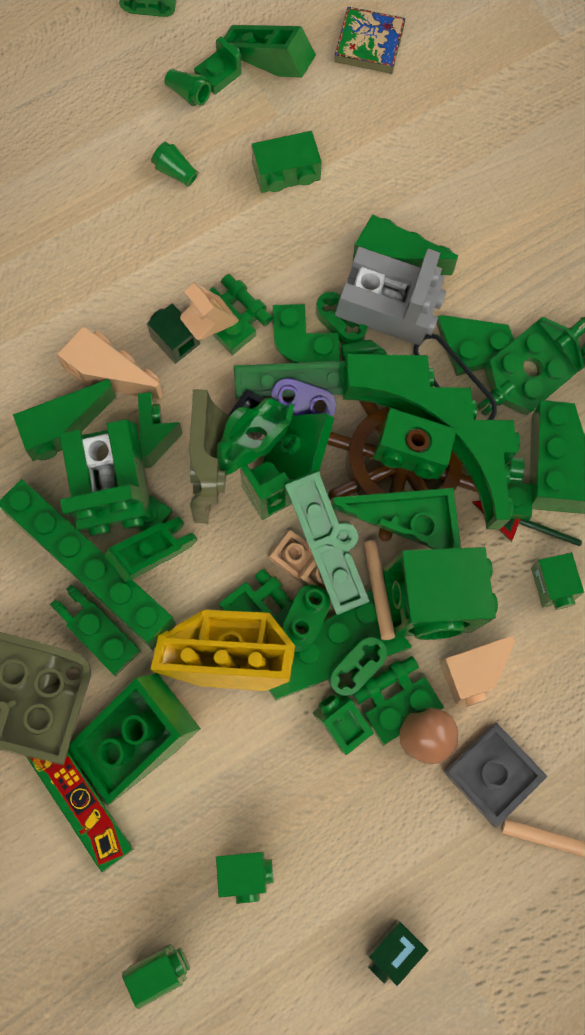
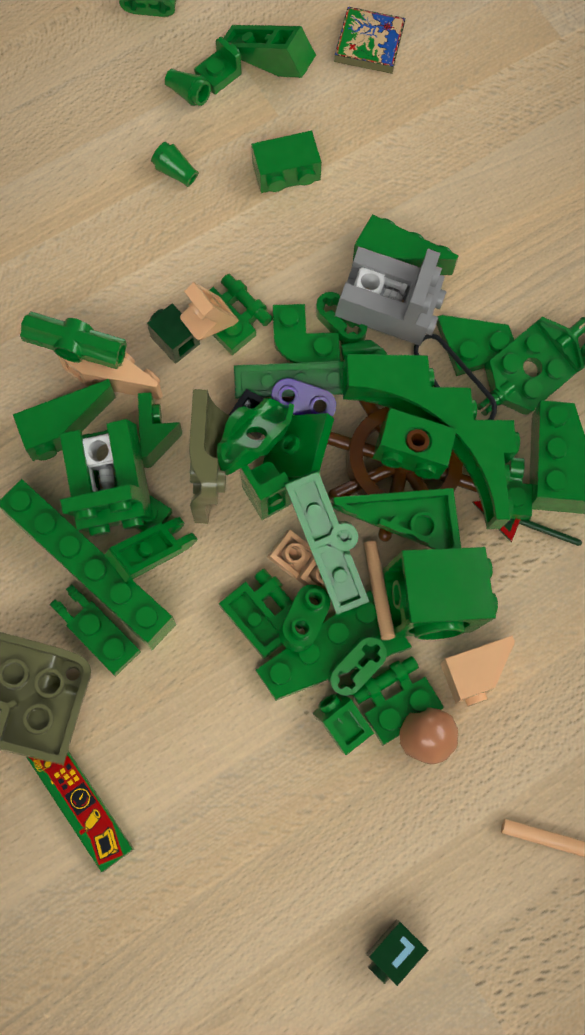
green slope [68,673,201,805] -> none
green brick [122,944,190,1009] -> none
yellow wedge [150,610,295,691] -> none
green brick [216,852,274,904] -> none
flat silver tile [443,722,548,828] -> none
green brick [531,552,584,610] -> none
none -> green piece [20,311,127,369]

